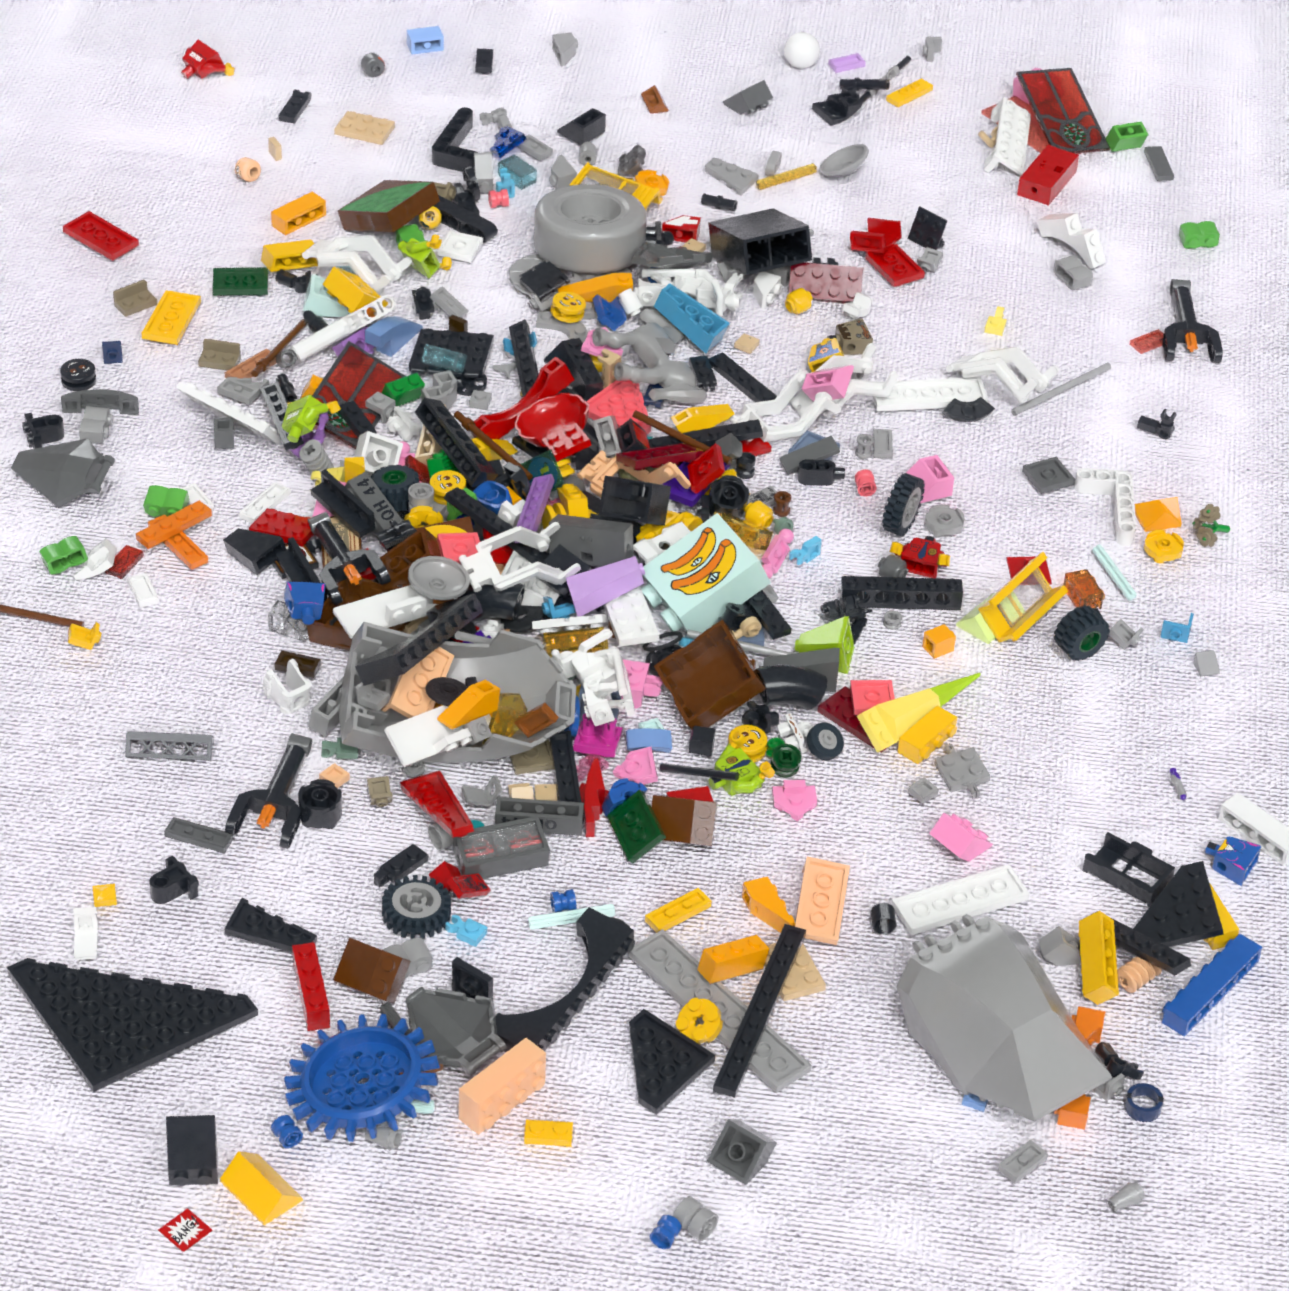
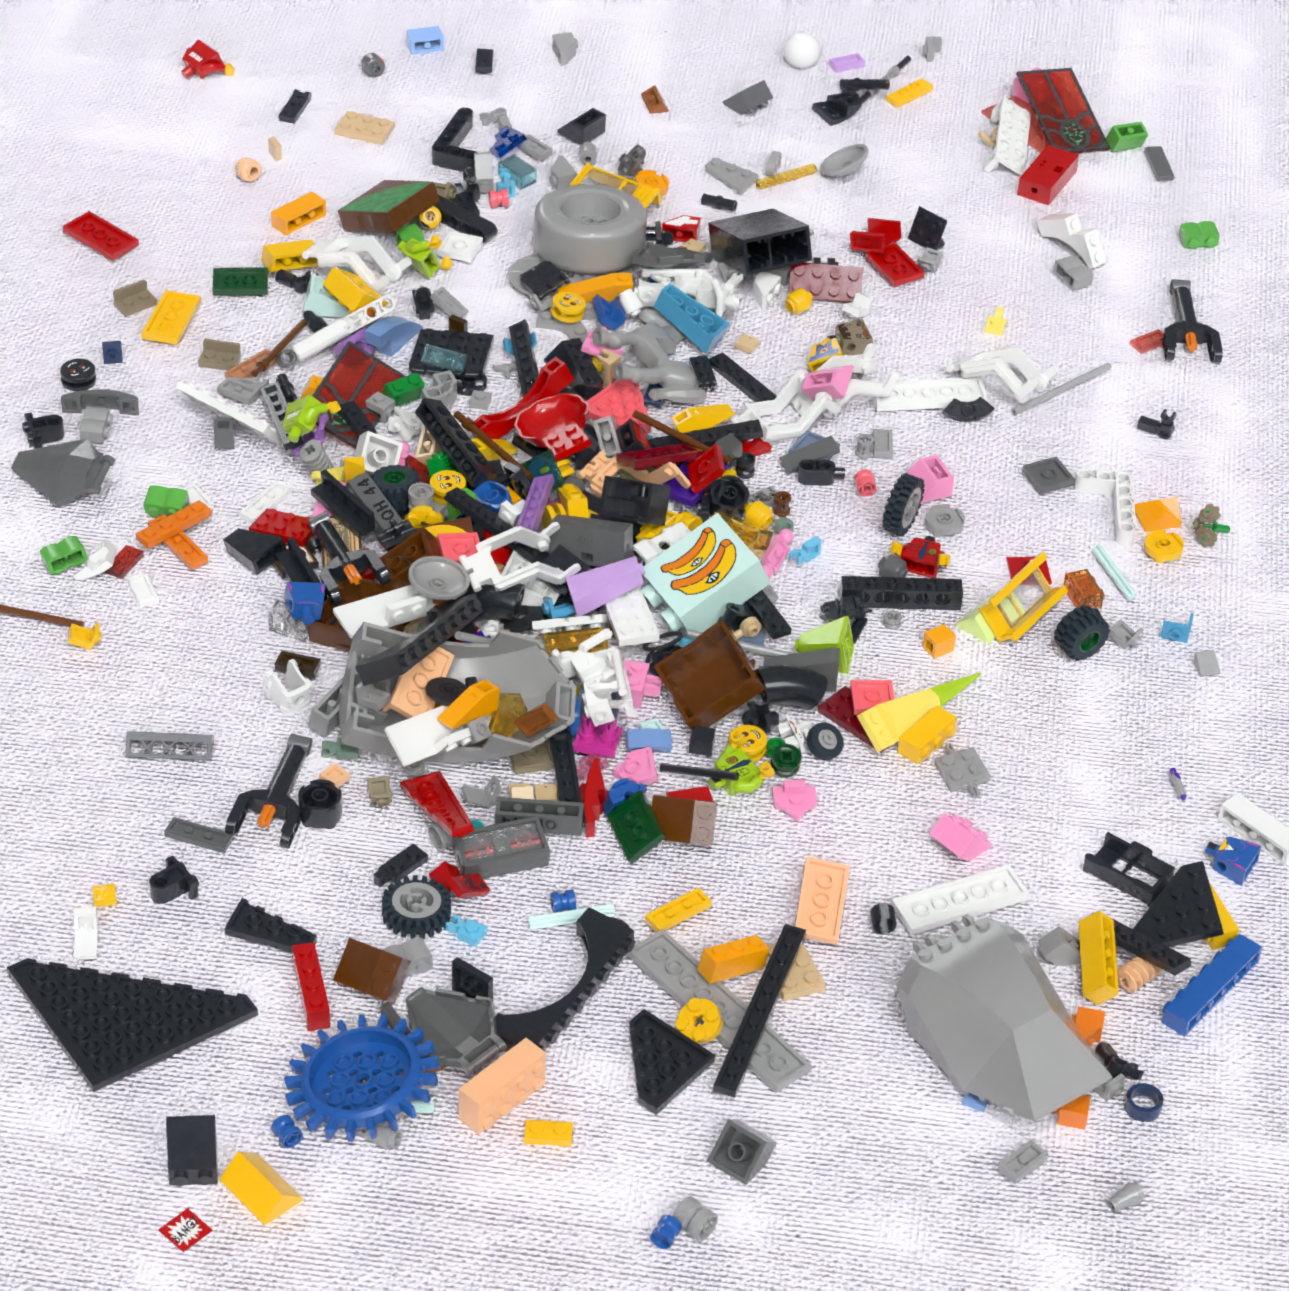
light orange slope [742,876,795,933] -> none
light grey plate [908,777,939,804] -> none

